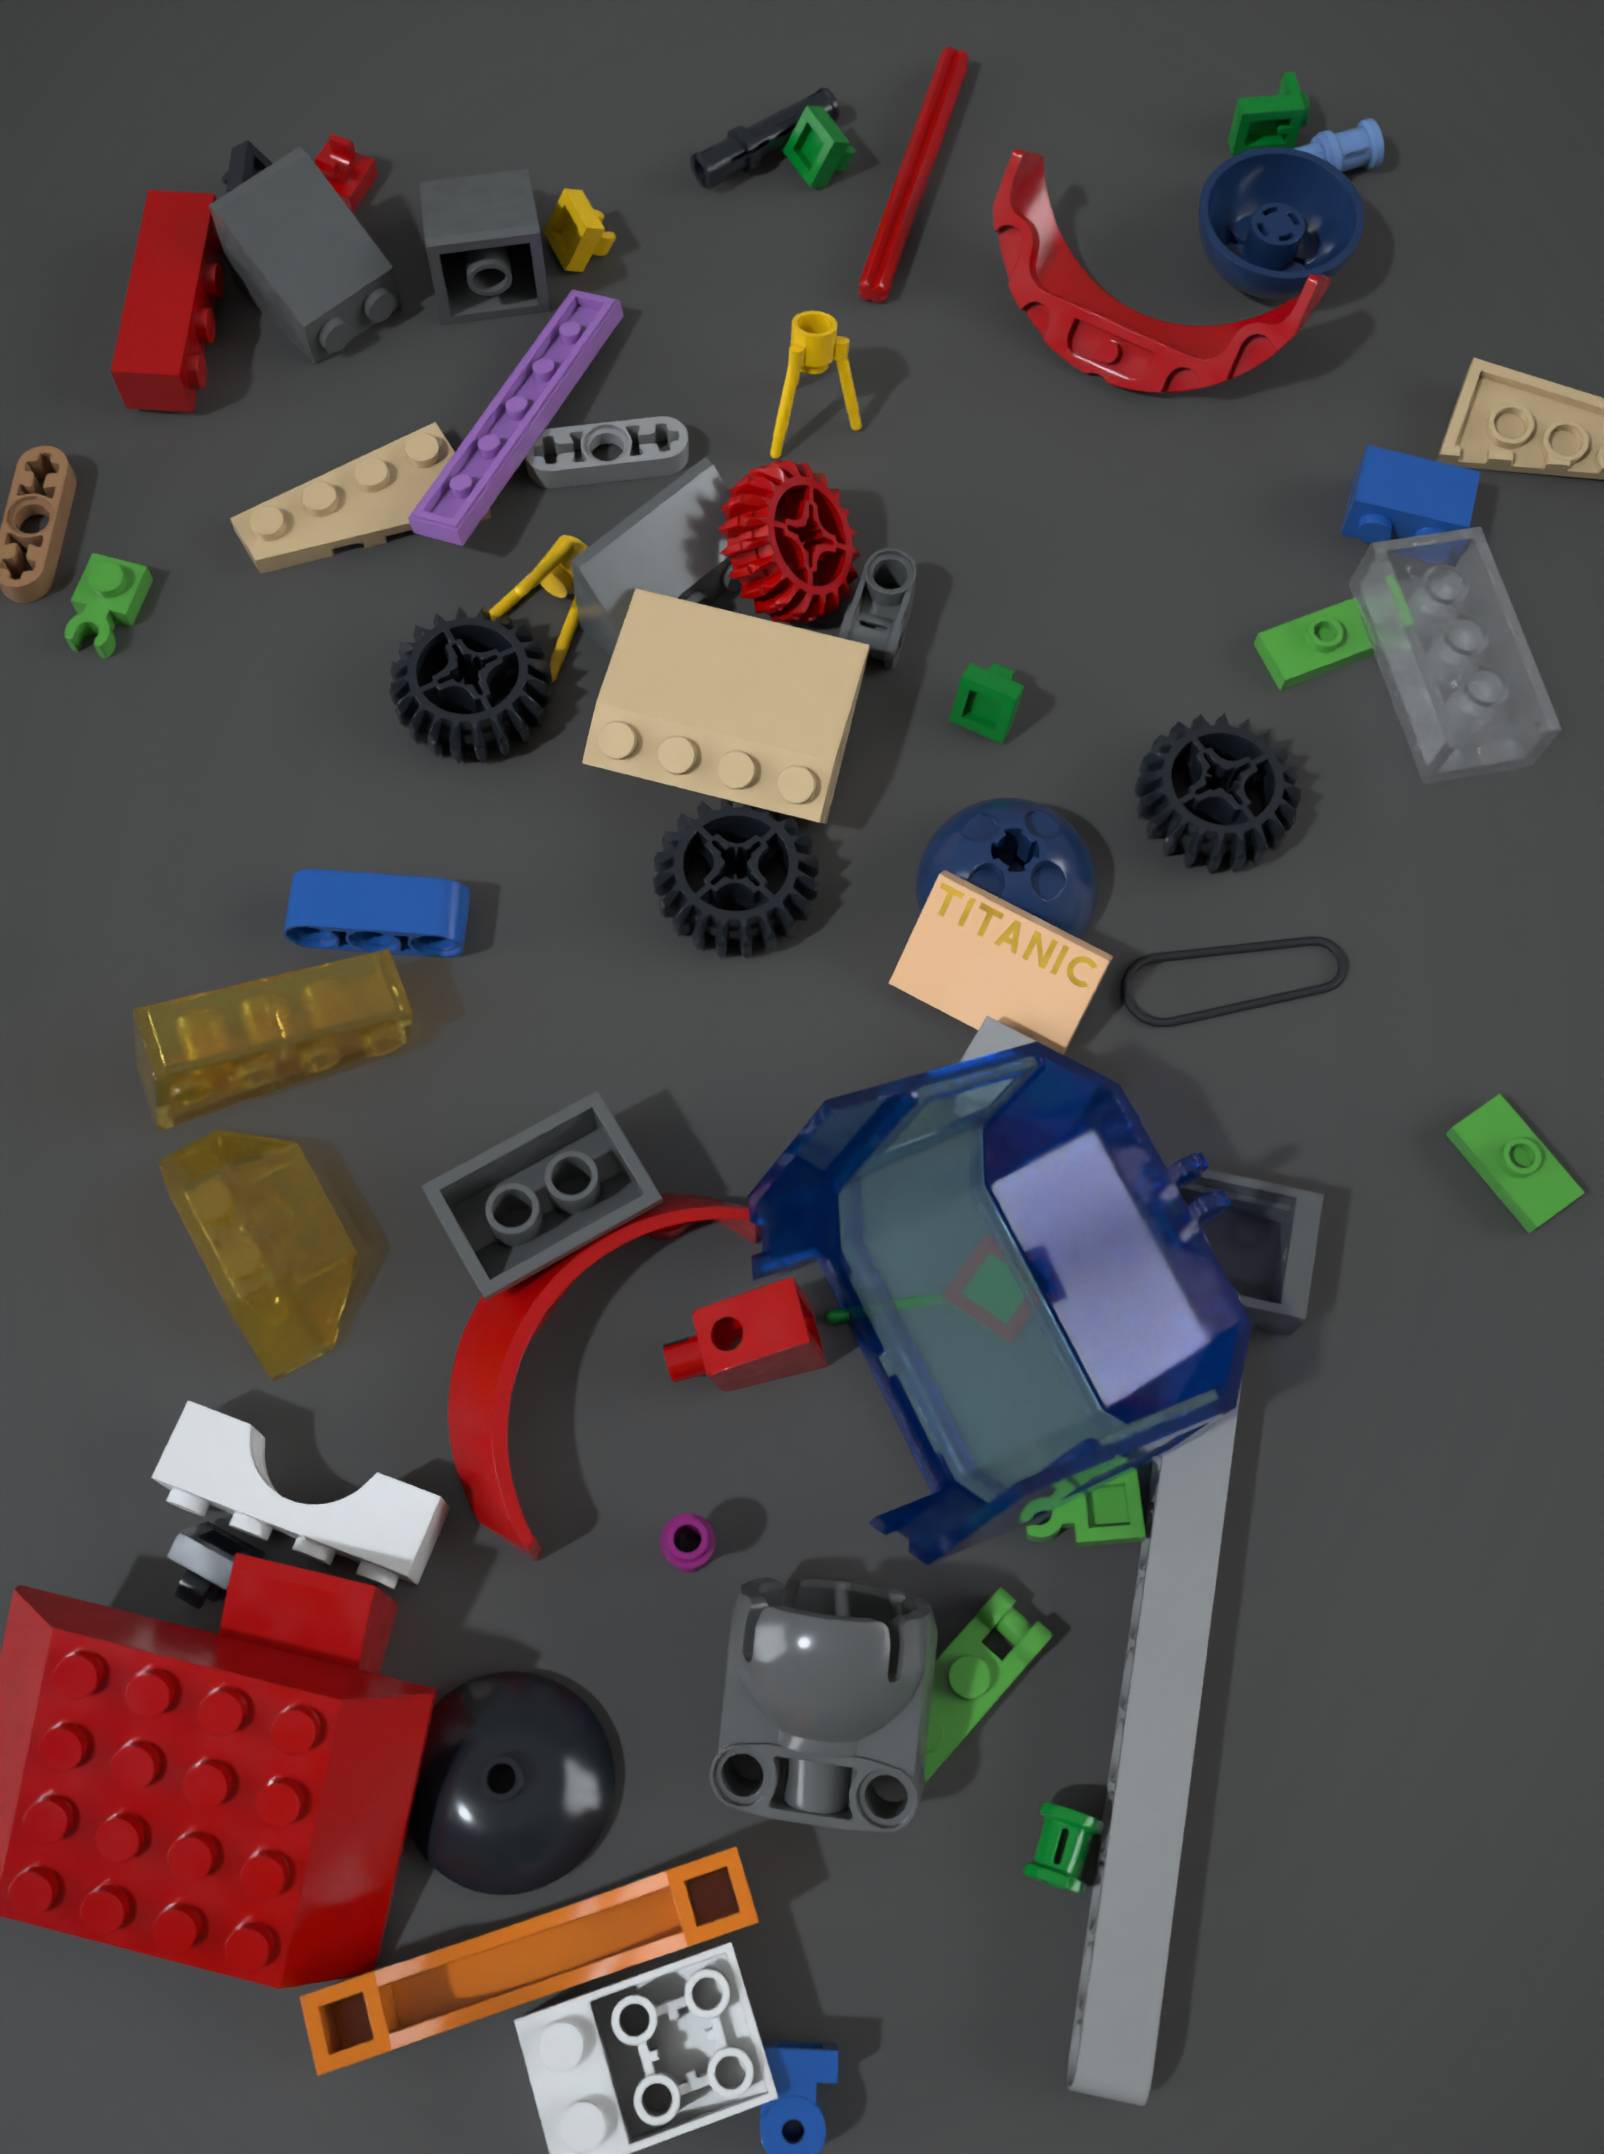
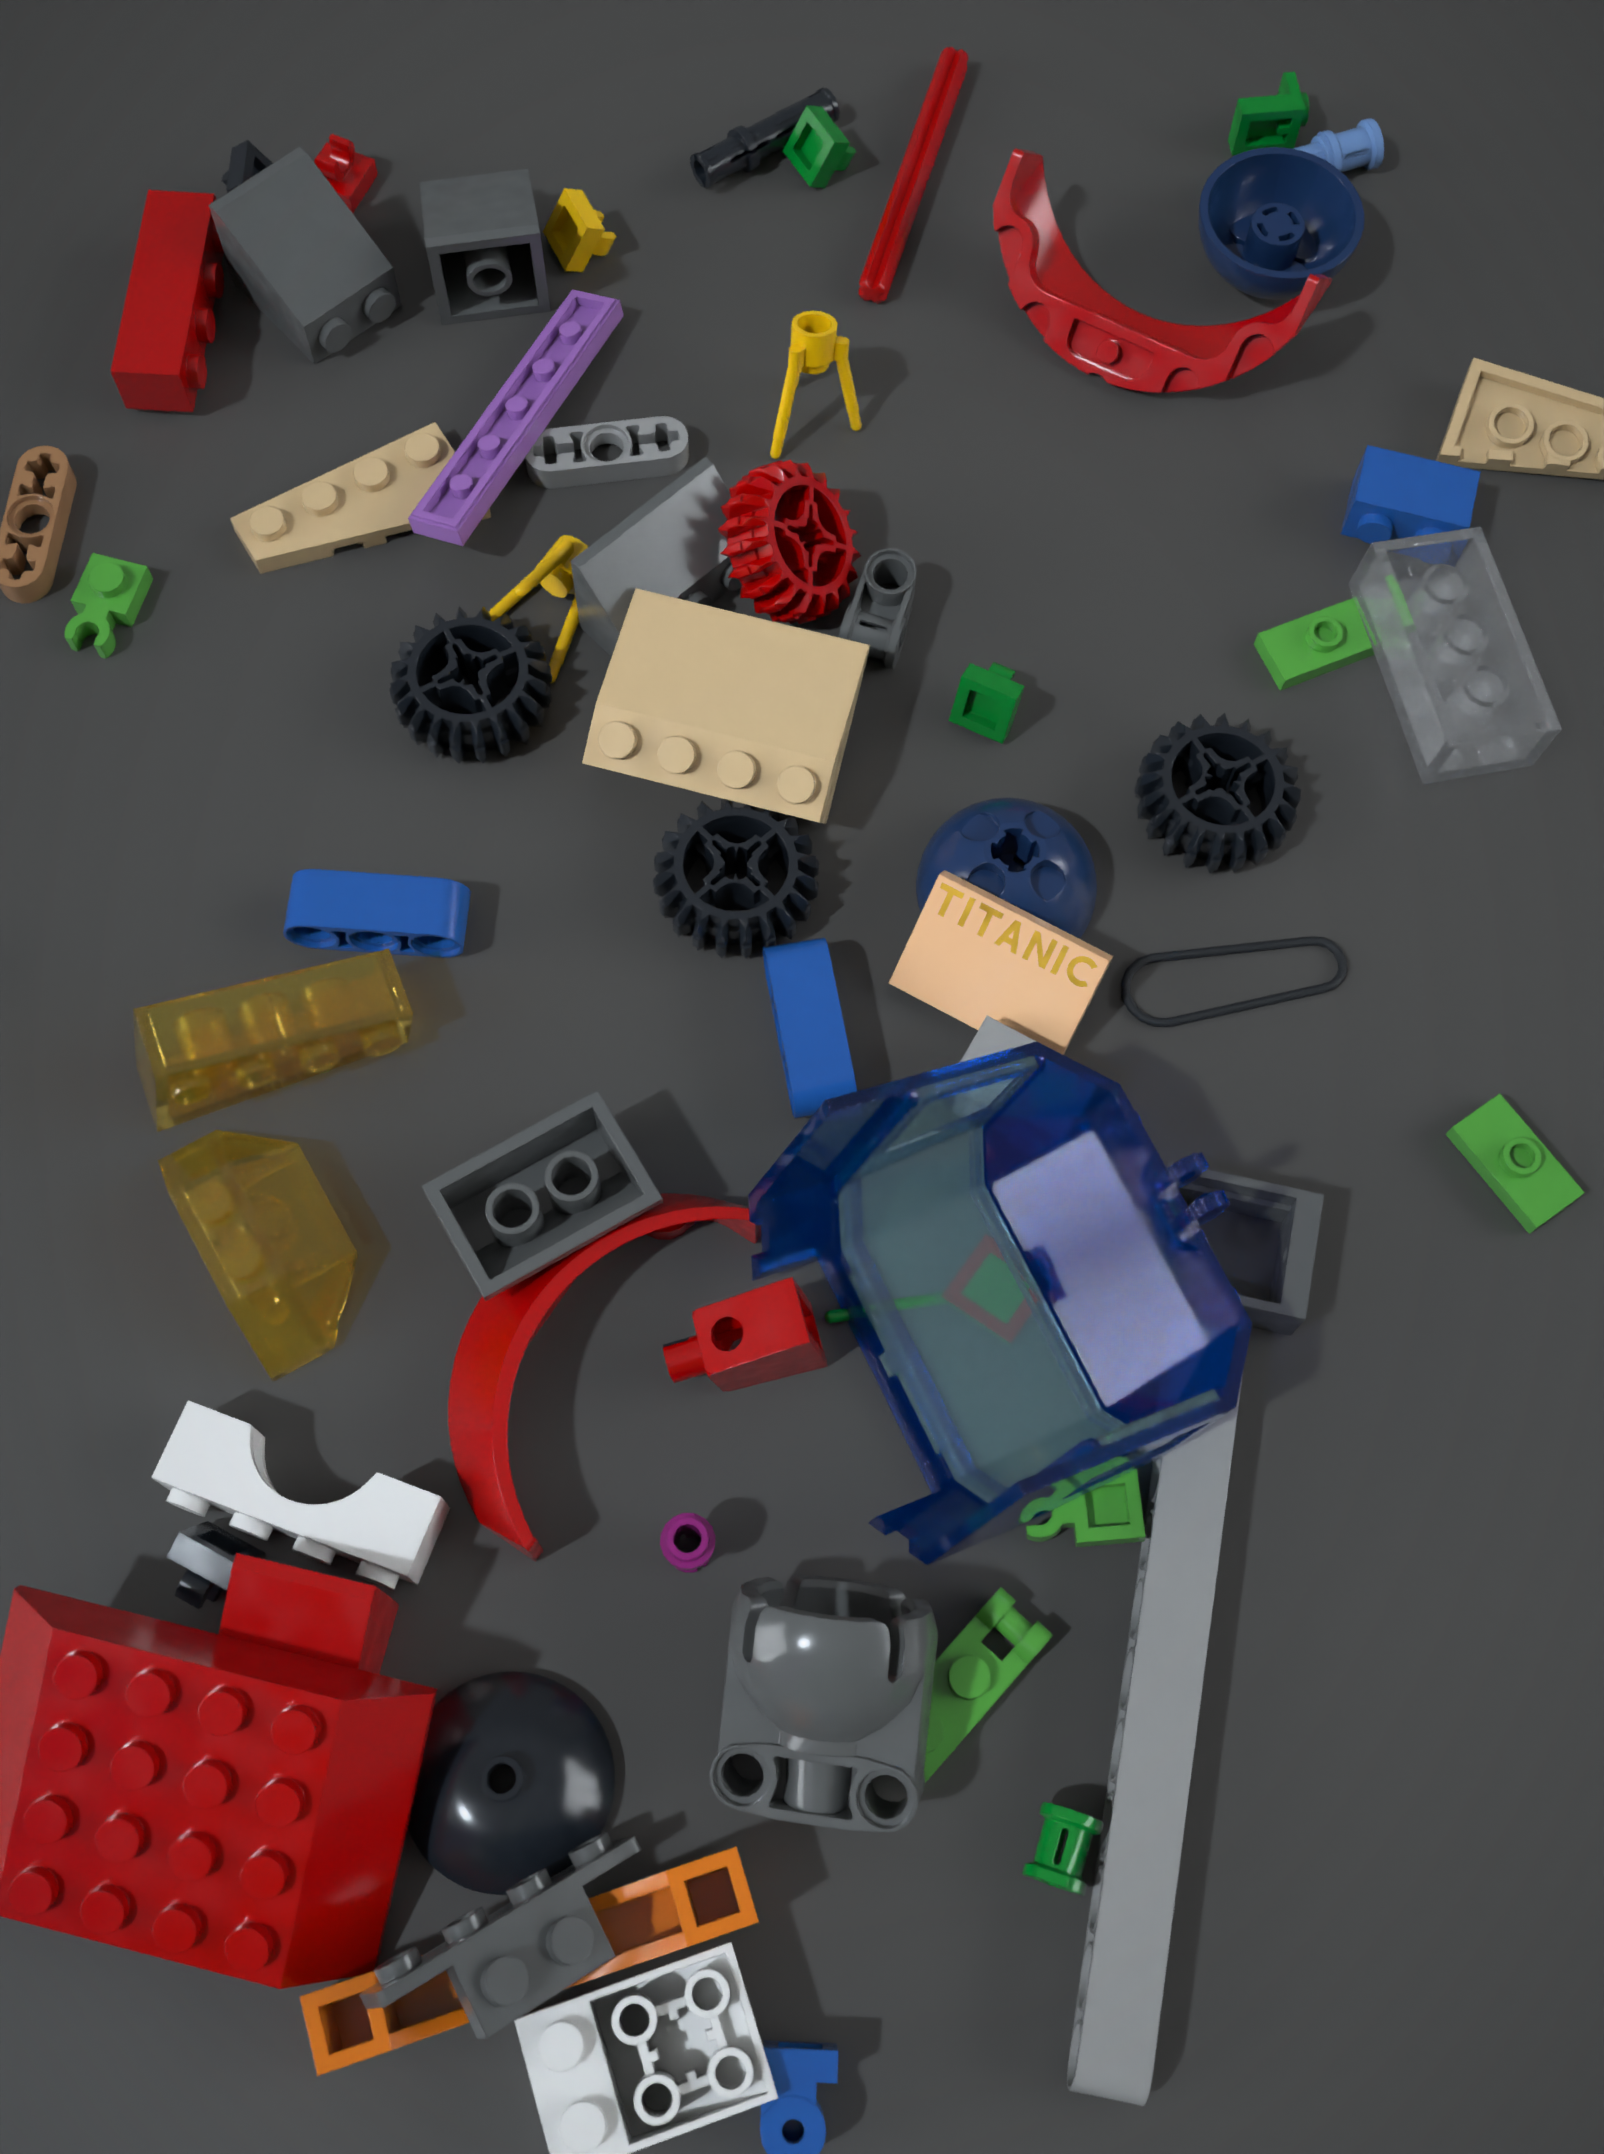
none -> dark grey bracket [359,1832,641,2039]
none -> blue beam [763,938,858,1119]

